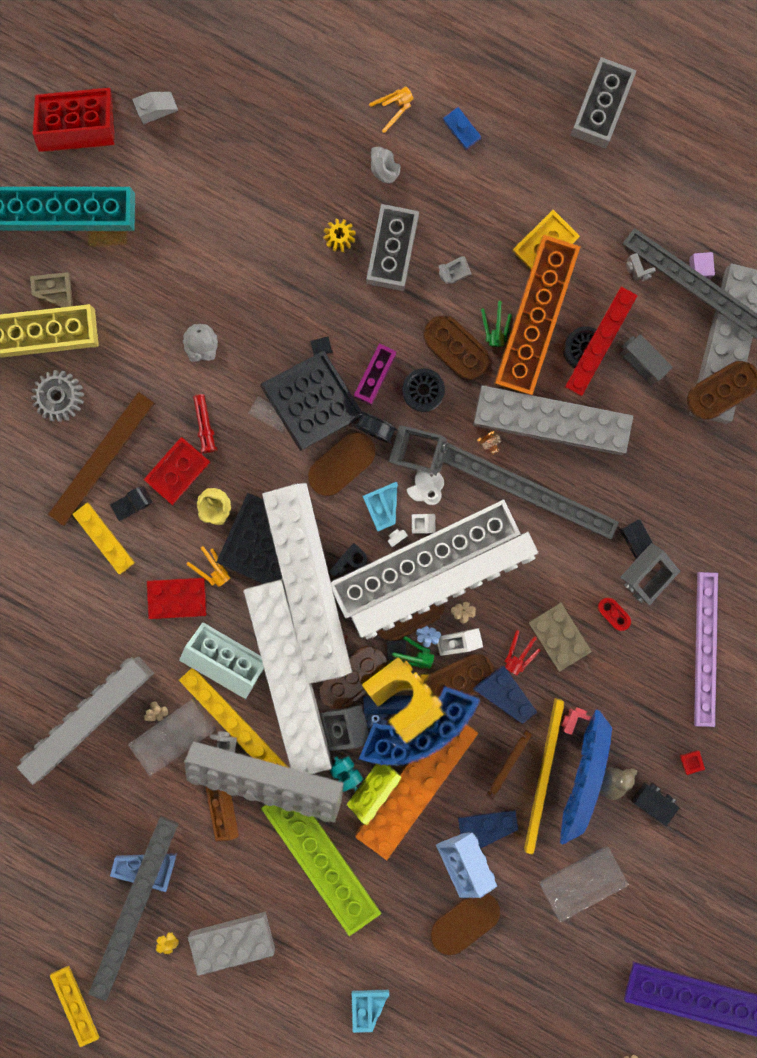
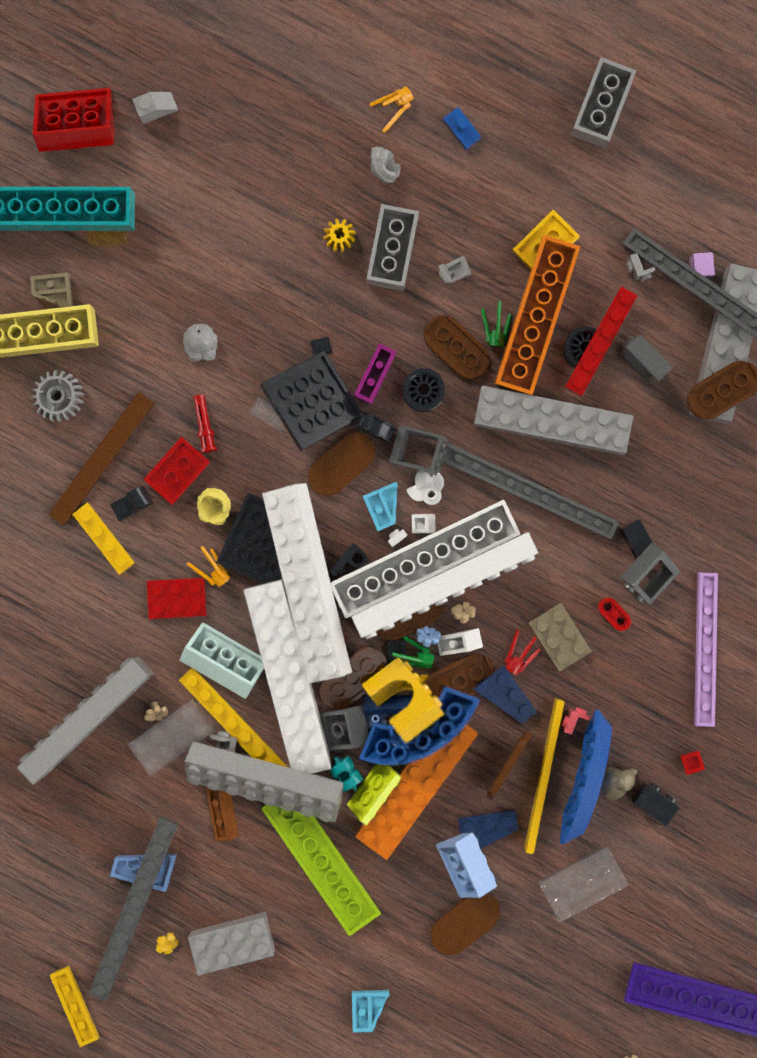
clear orange tile [477,431,502,455] -> none

